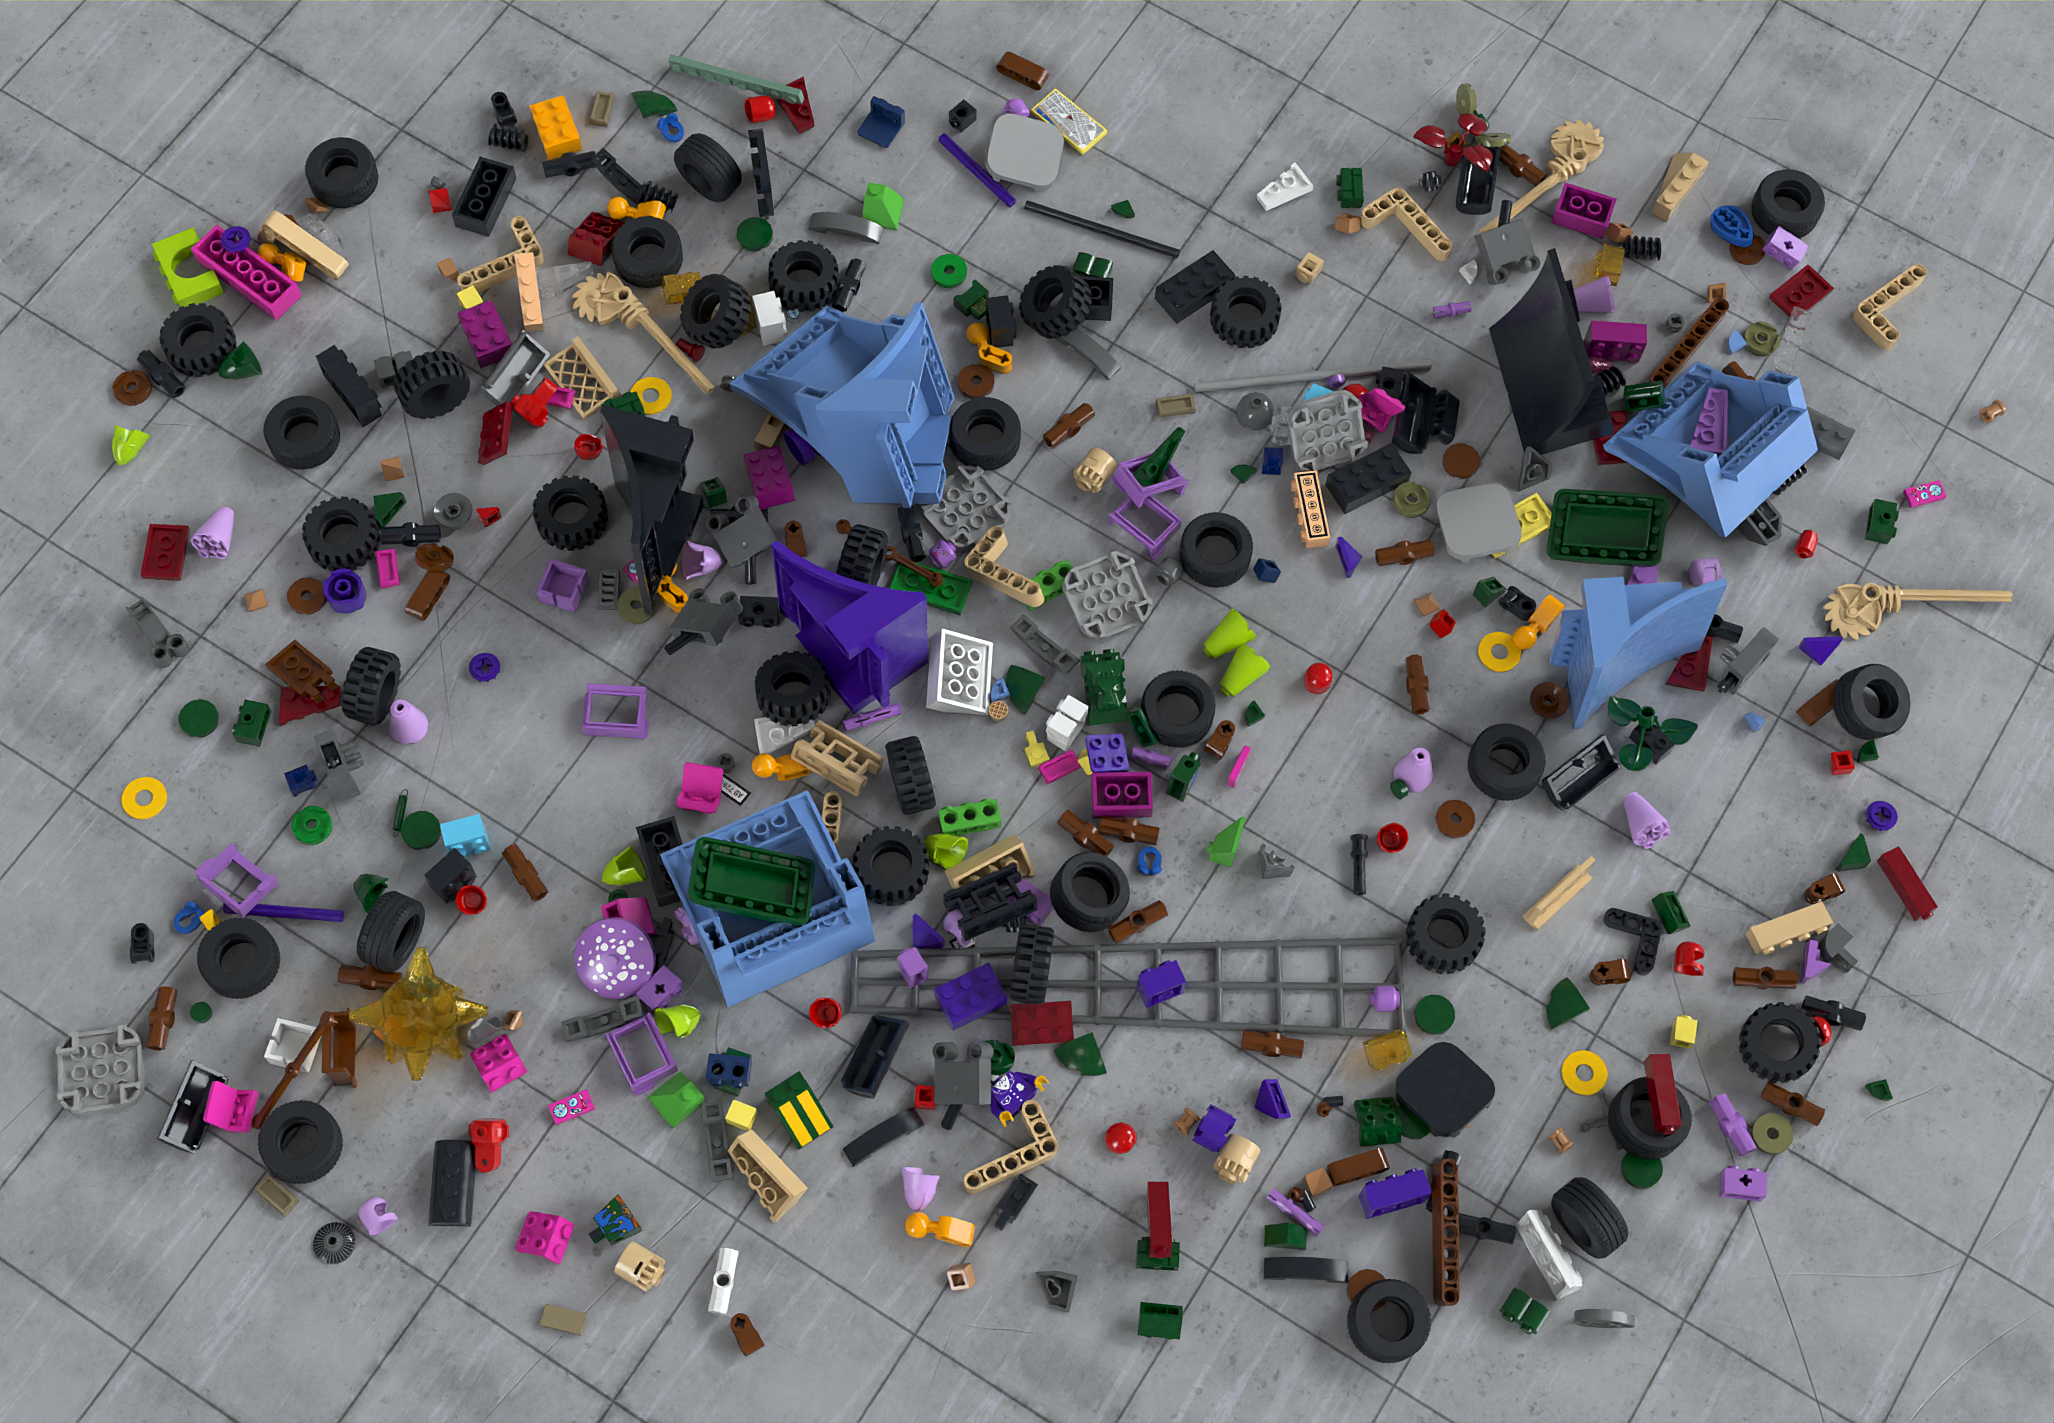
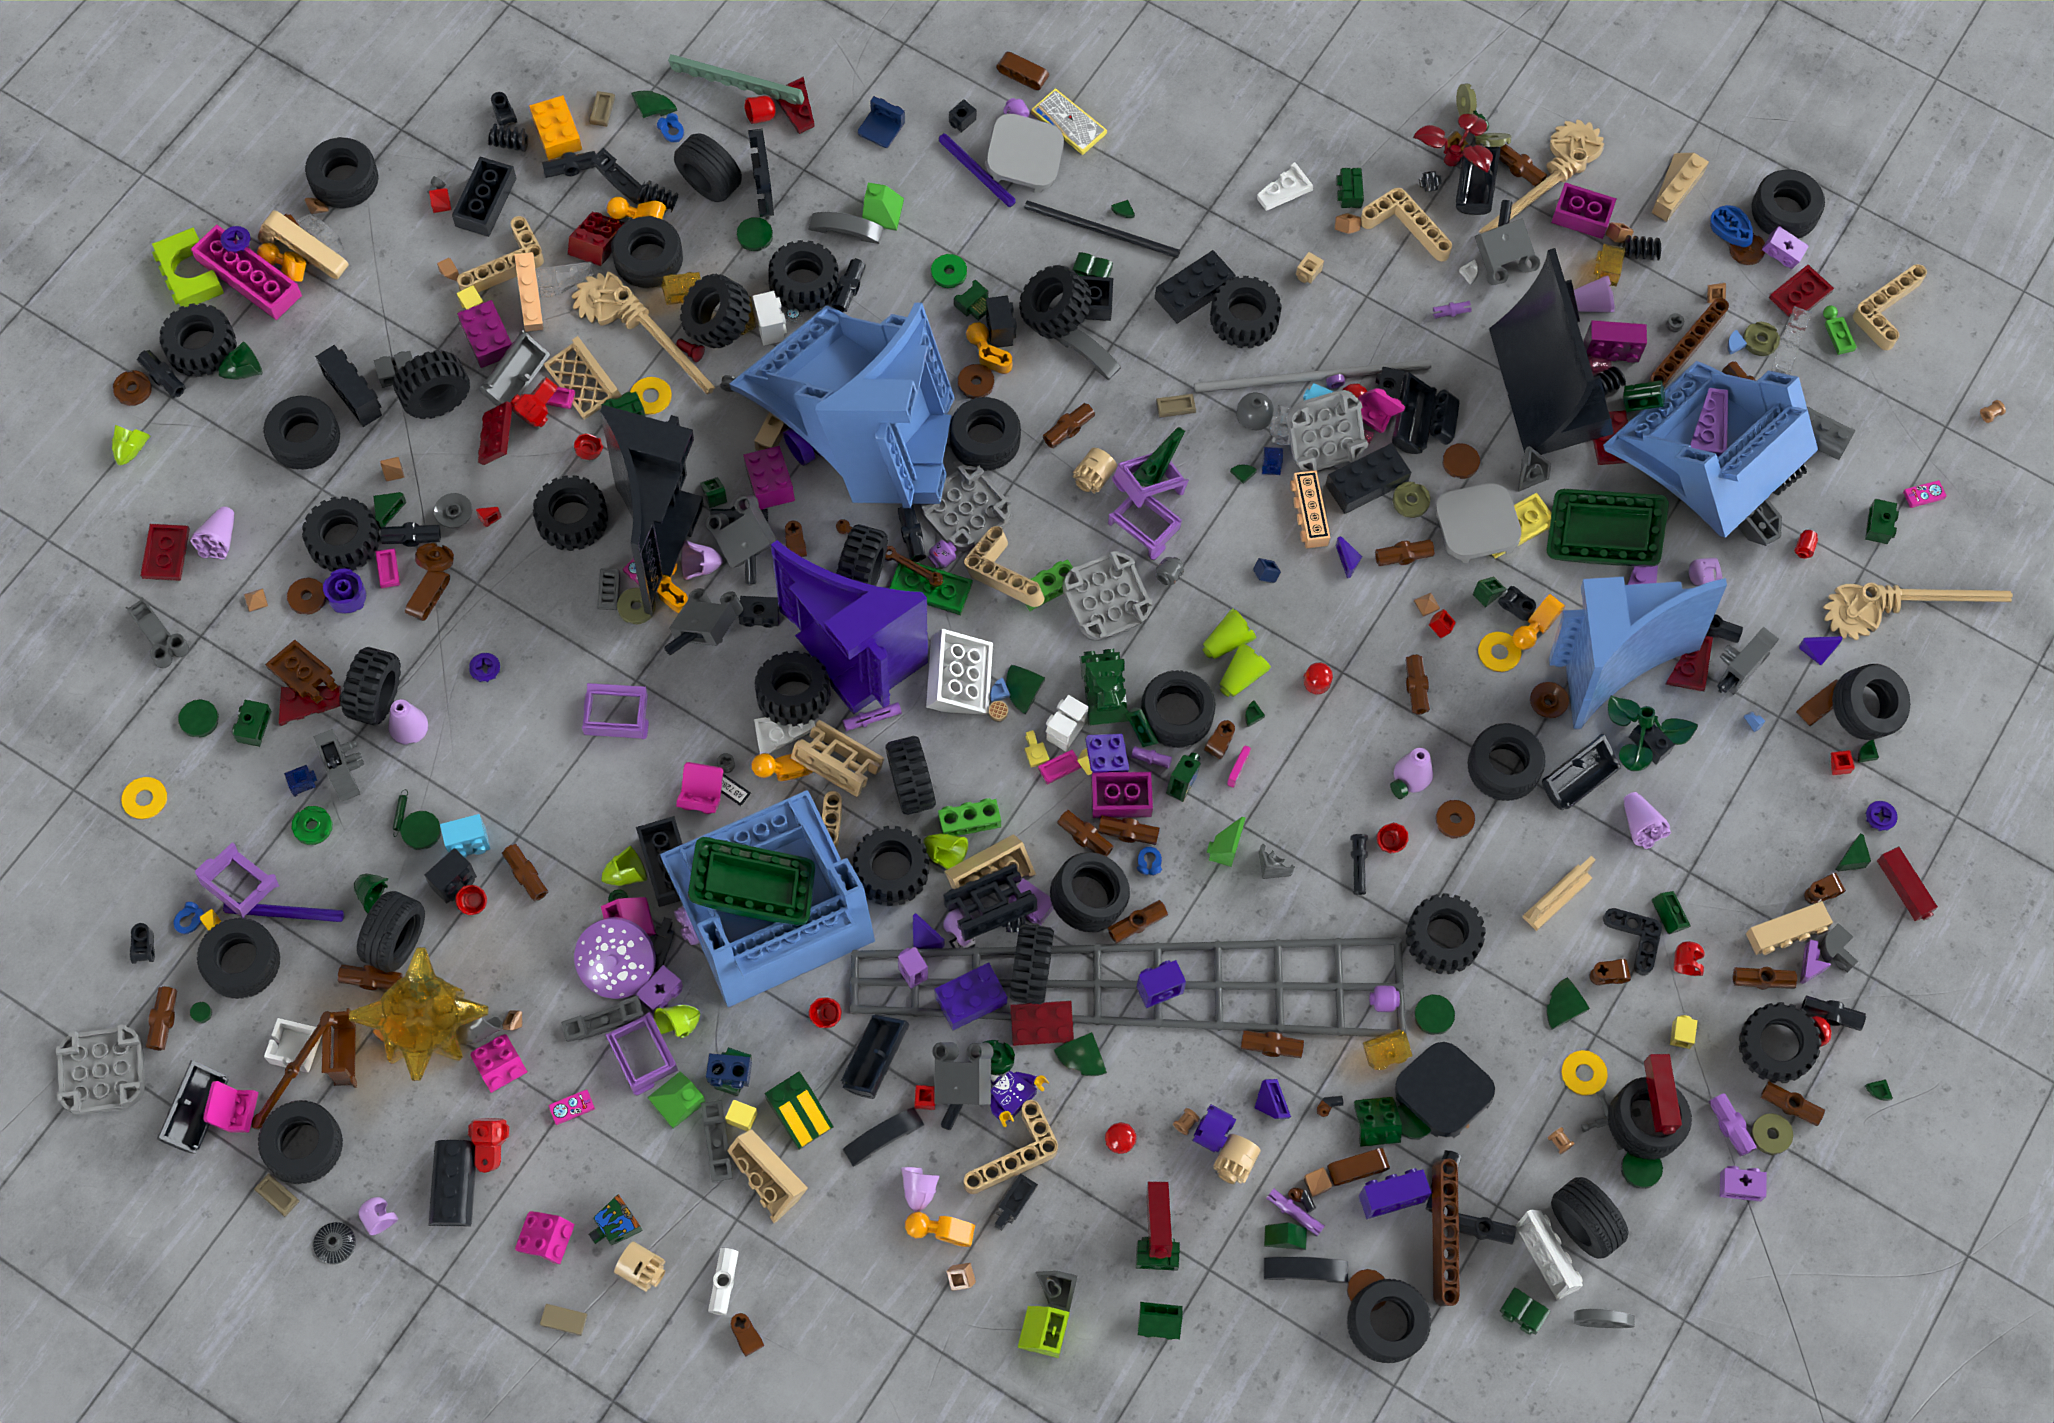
medium lavender piece [536,559,589,613] -> none
dark grey slope [1010,614,1080,674] -> none
black tyre [1179,512,1253,588] -> none
none -> lime slope [1017,1306,1070,1358]
none -> bright green plate [1823,305,1857,355]

